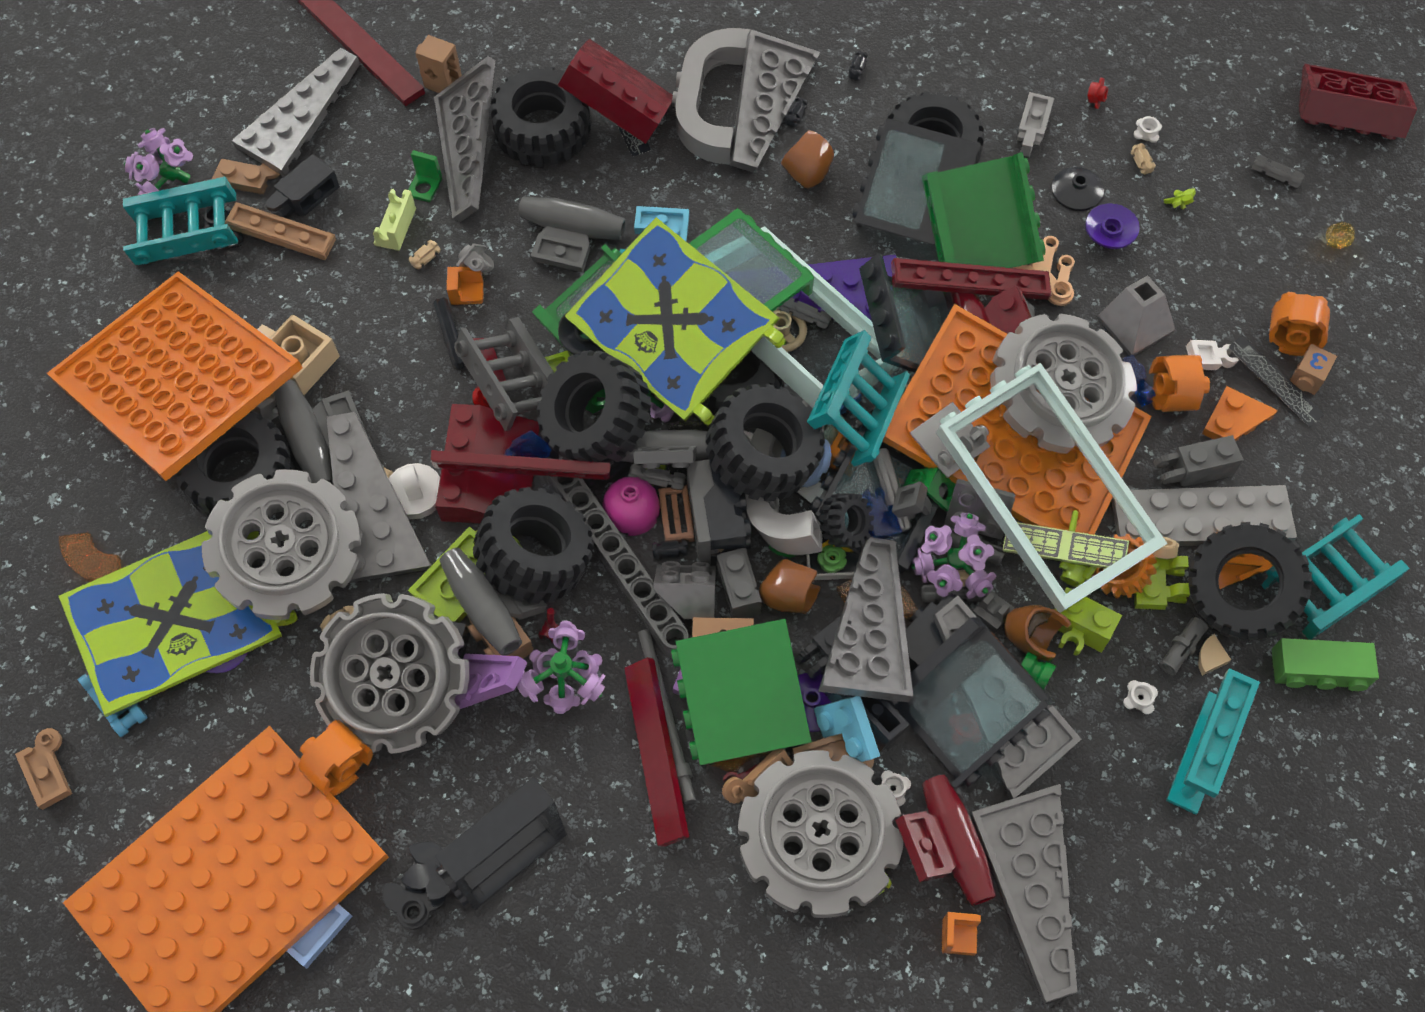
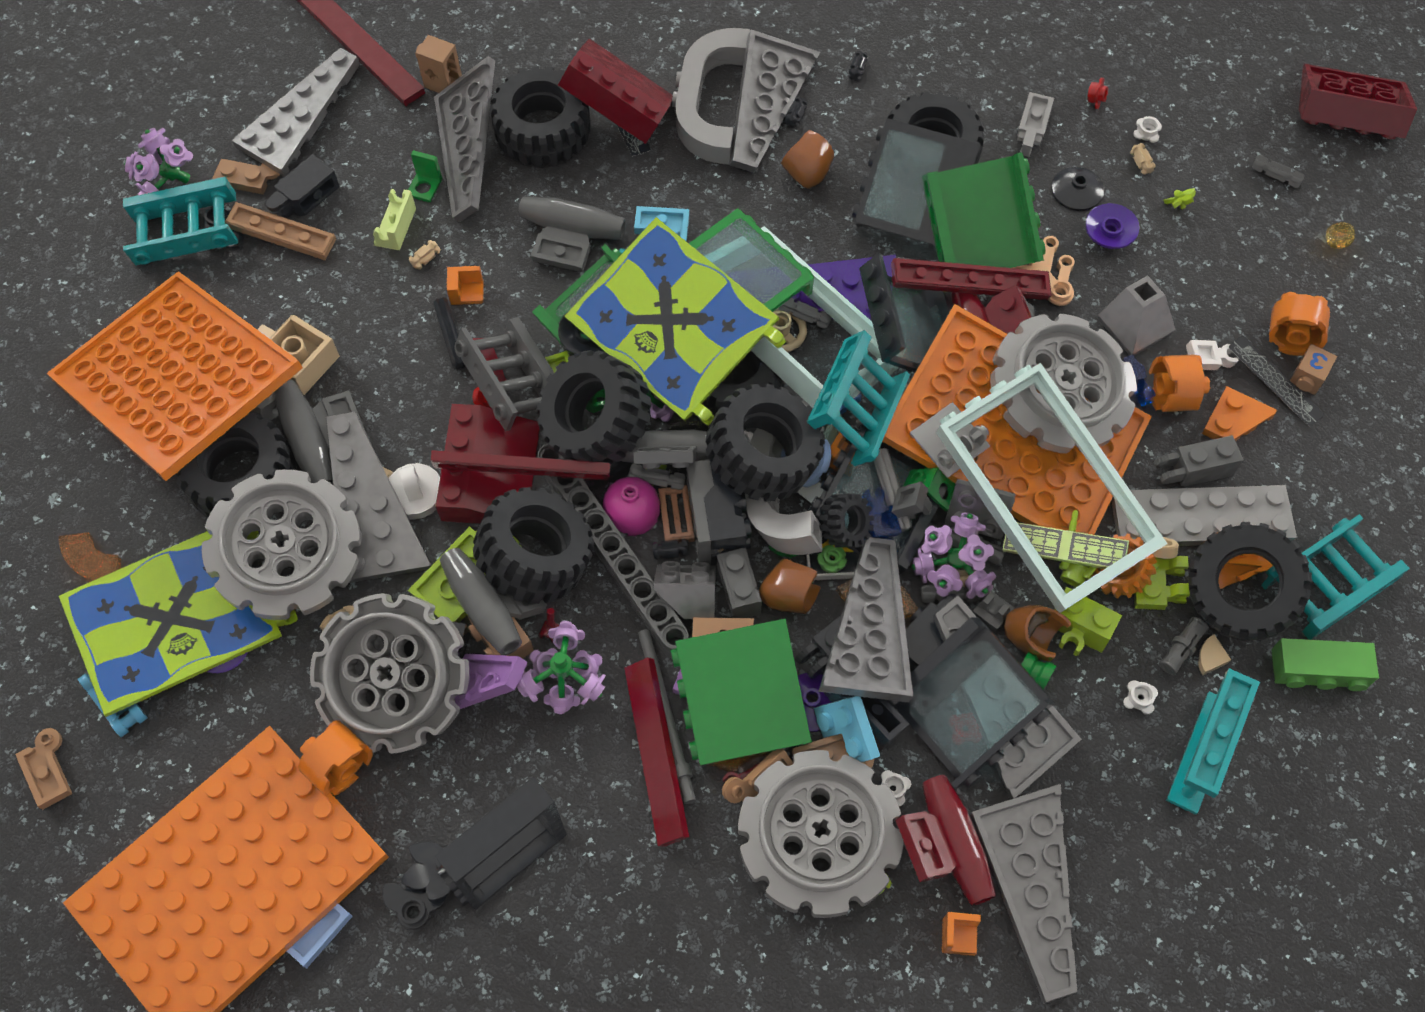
light grey hinge [456,243,494,273] -> none
clear blue plate [504,430,552,458] -> none

